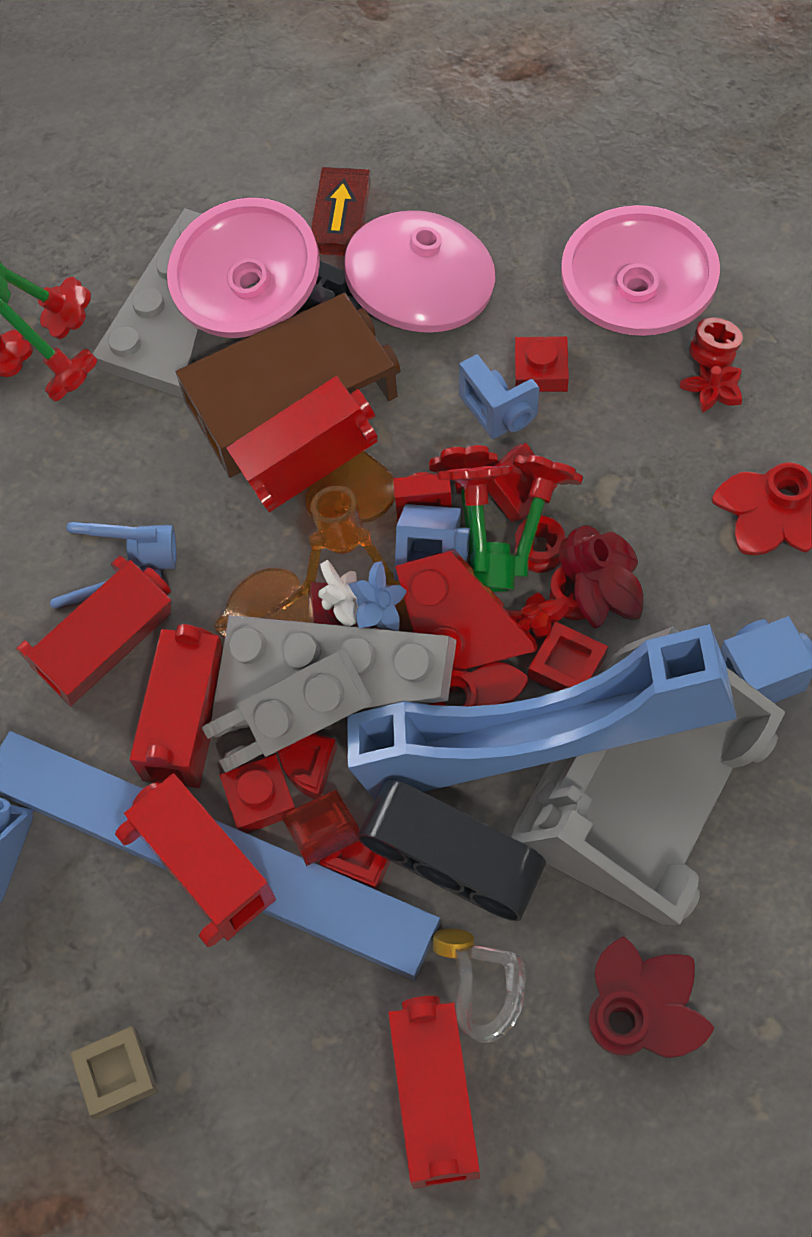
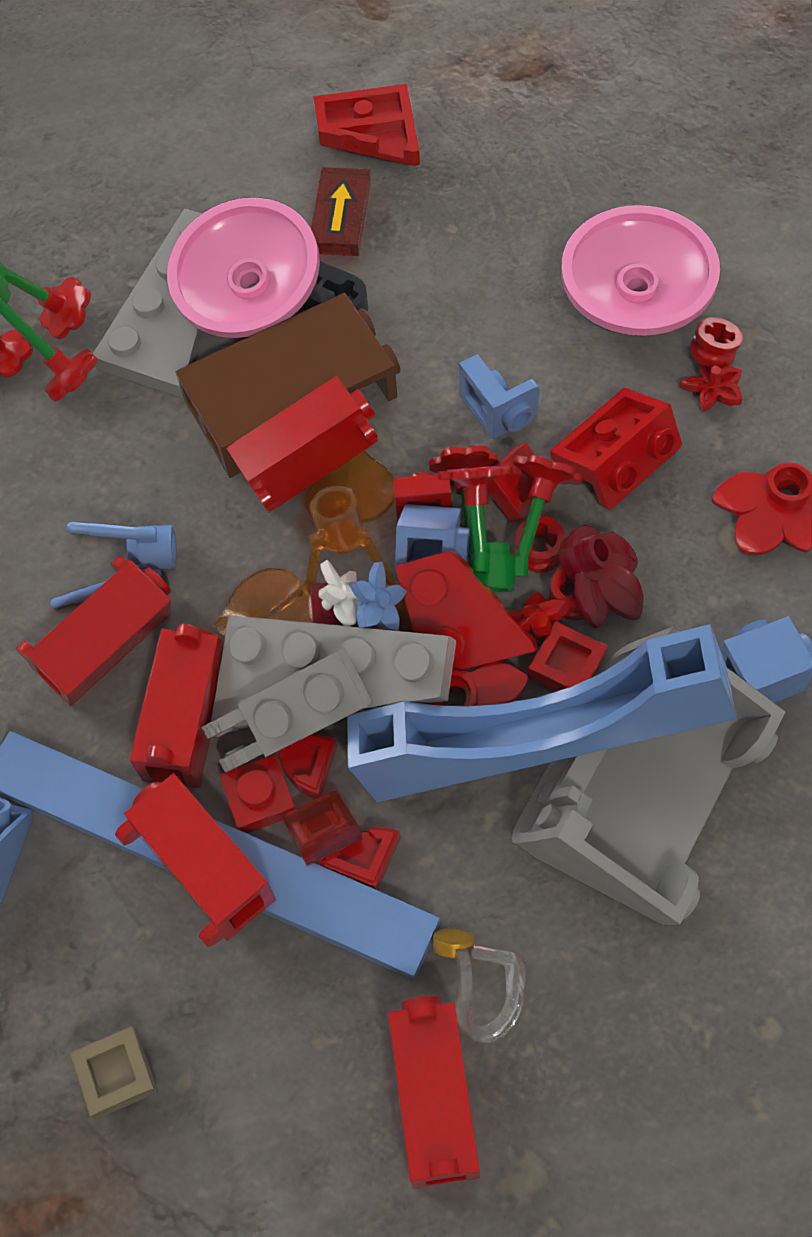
bright pink dish [344,211,495,333] -> none
black beam [357,780,546,922] -> none
red plate [515,336,569,392] -> none
dark red plate [588,936,714,1059] -> none
none -> red wing [313,84,420,166]
none -> red bracket [550,387,682,510]

